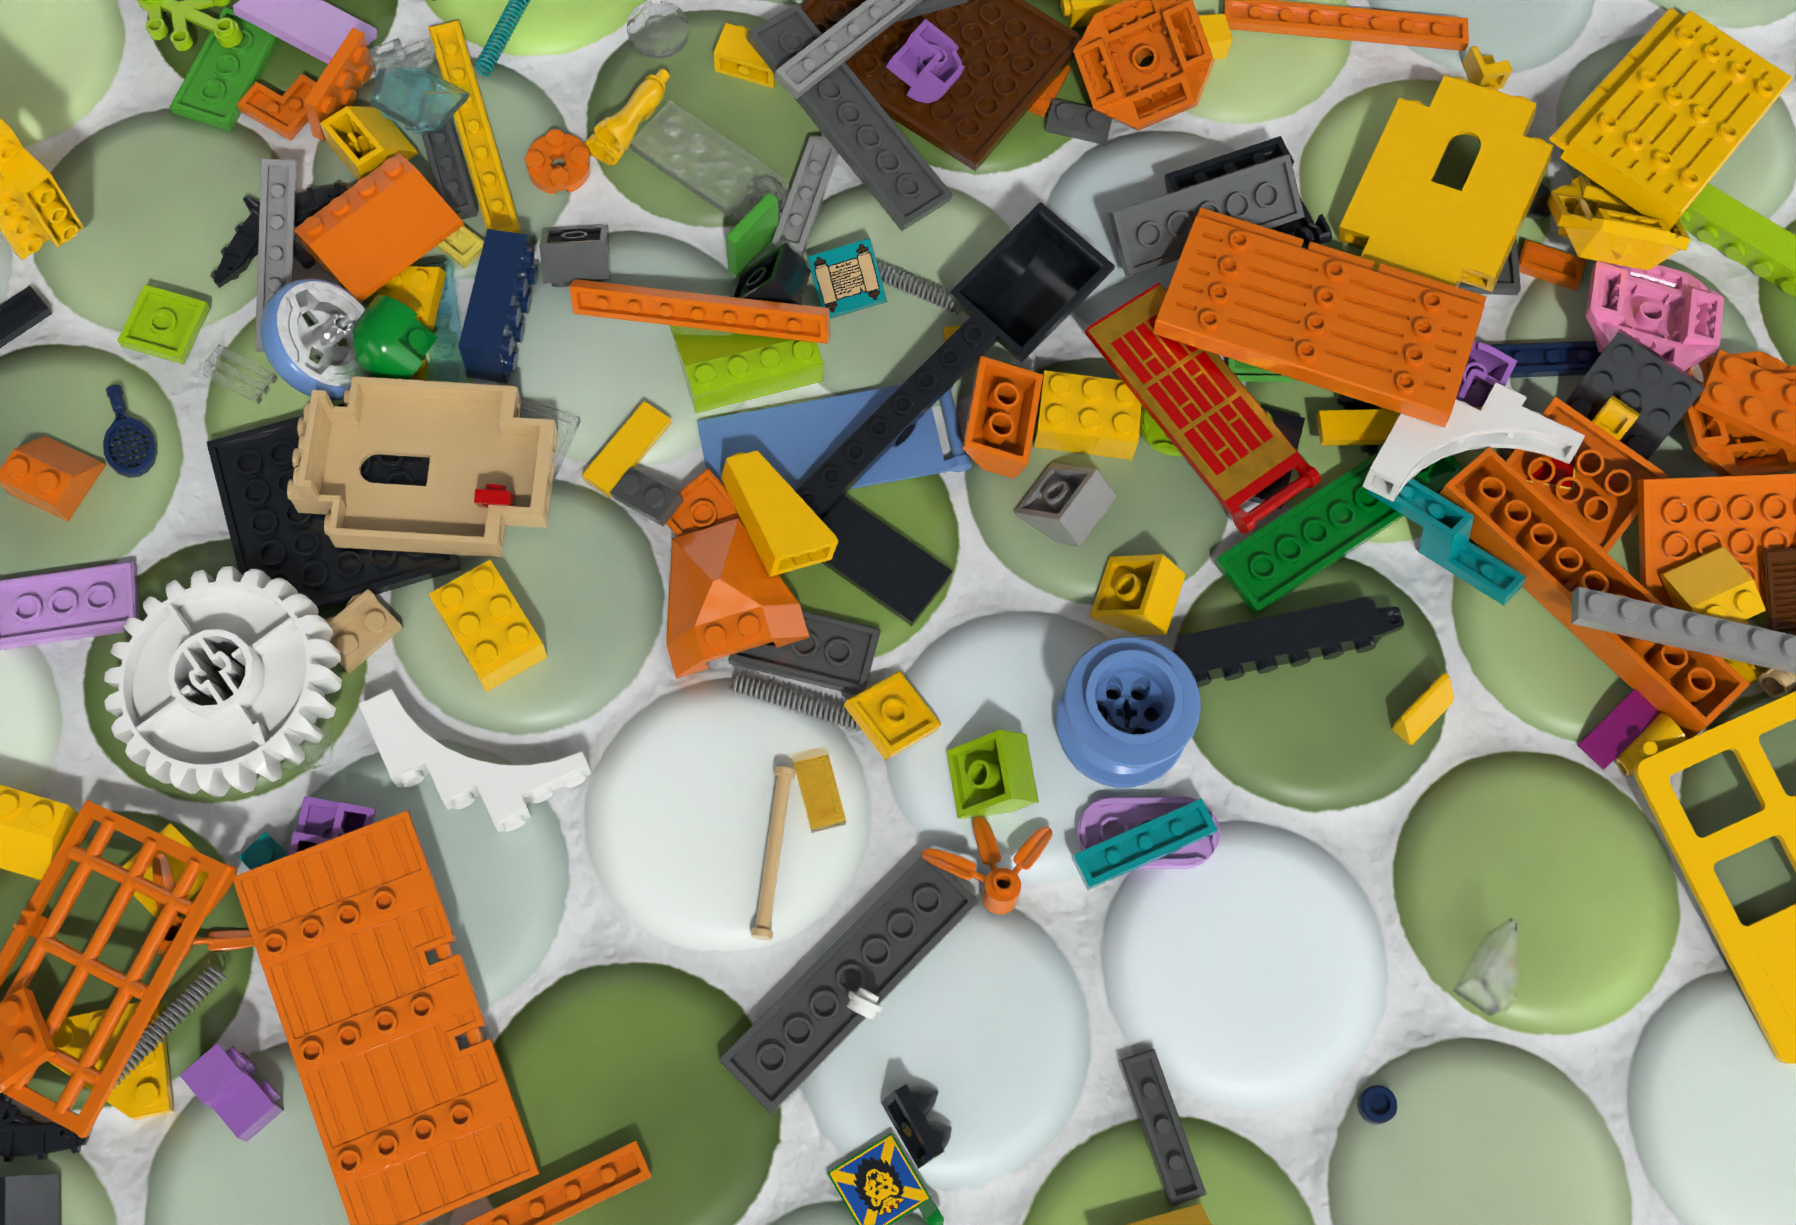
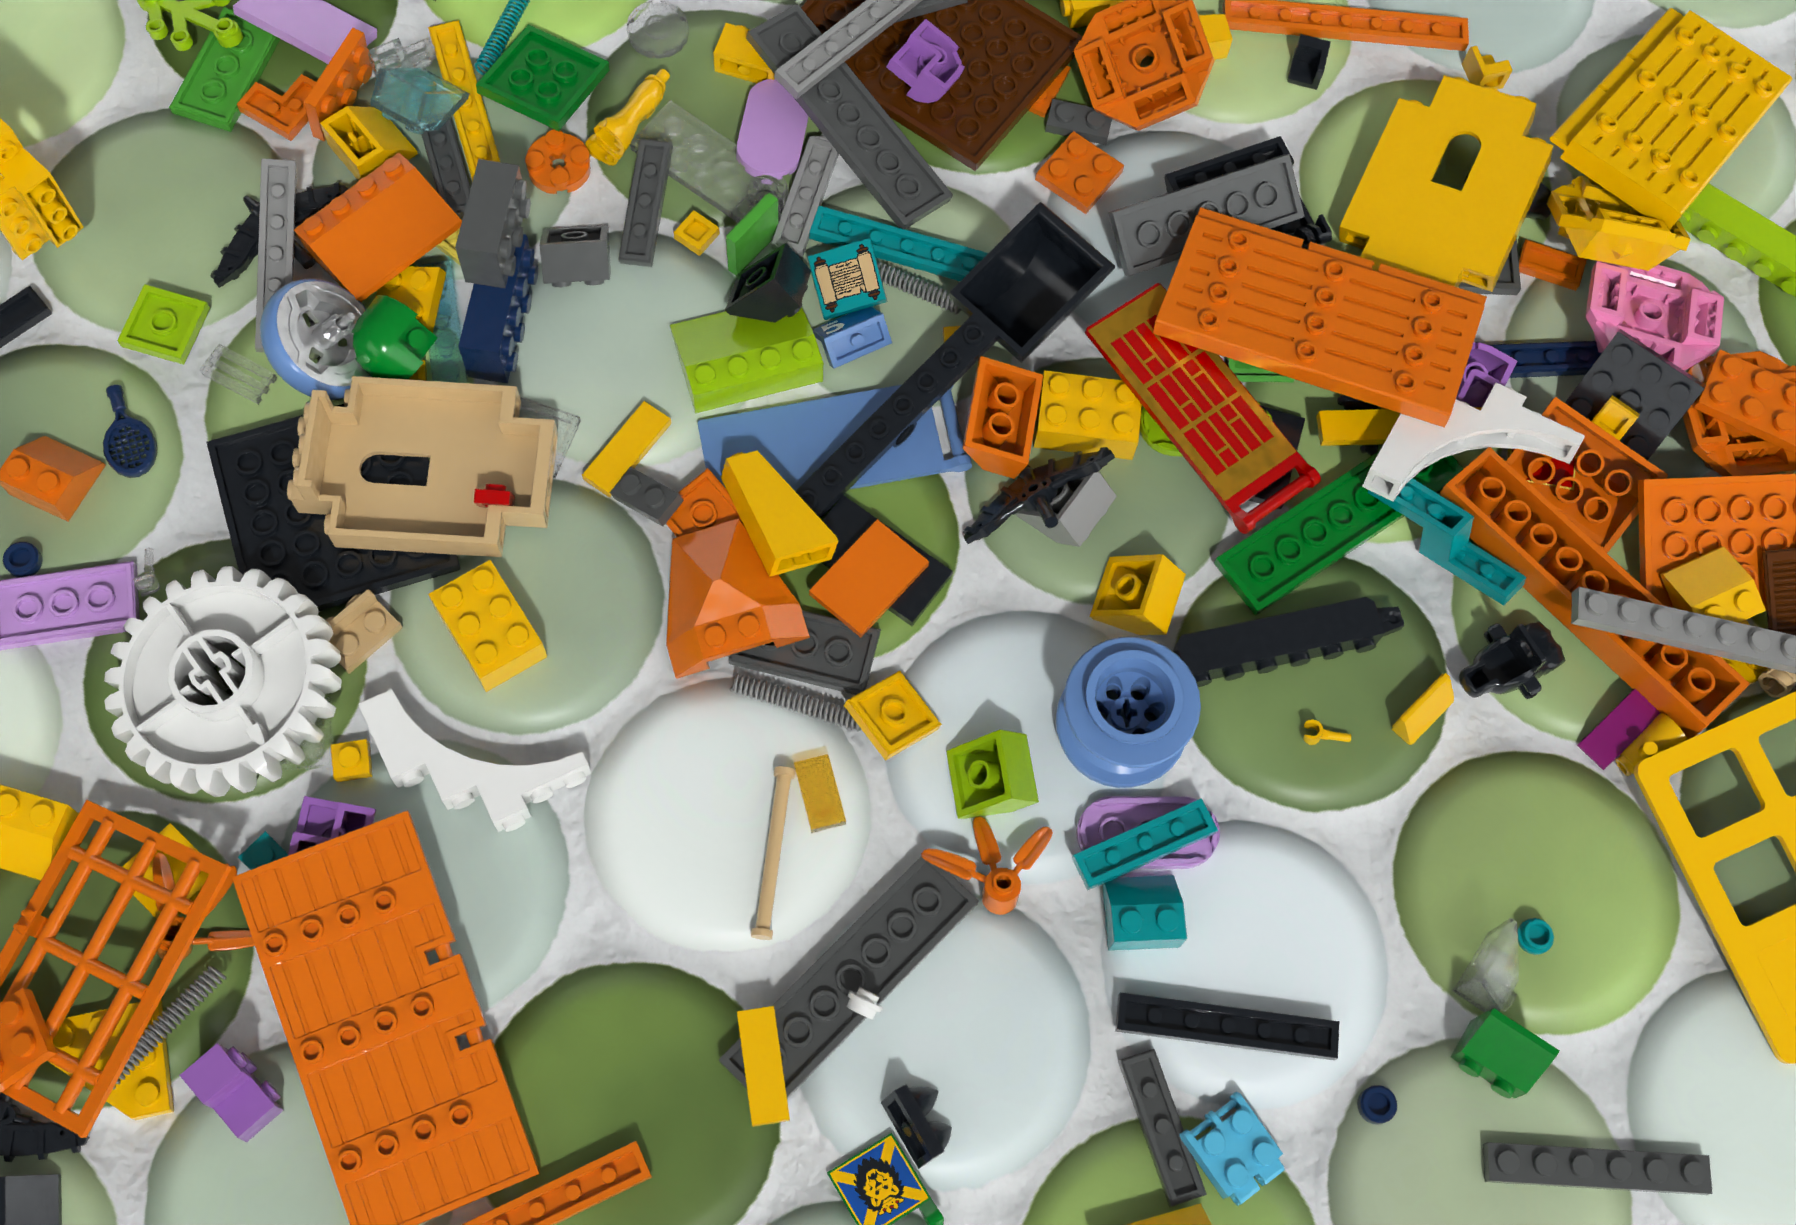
orange plate [569,279,831,344] -> none
none -> dark blue tile [3,542,43,578]
none -> clear hand [133,548,160,597]
none -> yellow plate [331,739,373,782]
none -> dark grey brick [455,159,531,288]
none -> green plate [476,24,609,131]
none -> dark grey tile [618,139,673,267]
none -> yellow plate [674,210,720,256]
none -> lavender tile [736,79,809,181]
none -> yellow tile [737,1006,790,1127]
none -> teal plate [809,206,988,281]
none -> orange tile [809,519,929,638]
none -> medium blue panel [812,307,892,369]
none -> black bar [963,447,1115,544]
none -> orange plate [1035,131,1124,214]
none -> teal slope [1102,875,1187,951]
none -> black plate [1115,992,1340,1060]
none -> medium azure plate [1180,1092,1285,1206]
none -> black panel [1287,34,1331,90]
none -> yellow hand [1303,719,1351,745]
none -> green slope [1451,1008,1560,1099]
none -> black piece [1458,621,1566,699]
none -> dark grey plate [1483,1142,1712,1195]
none -> teal plate [1516,918,1554,955]

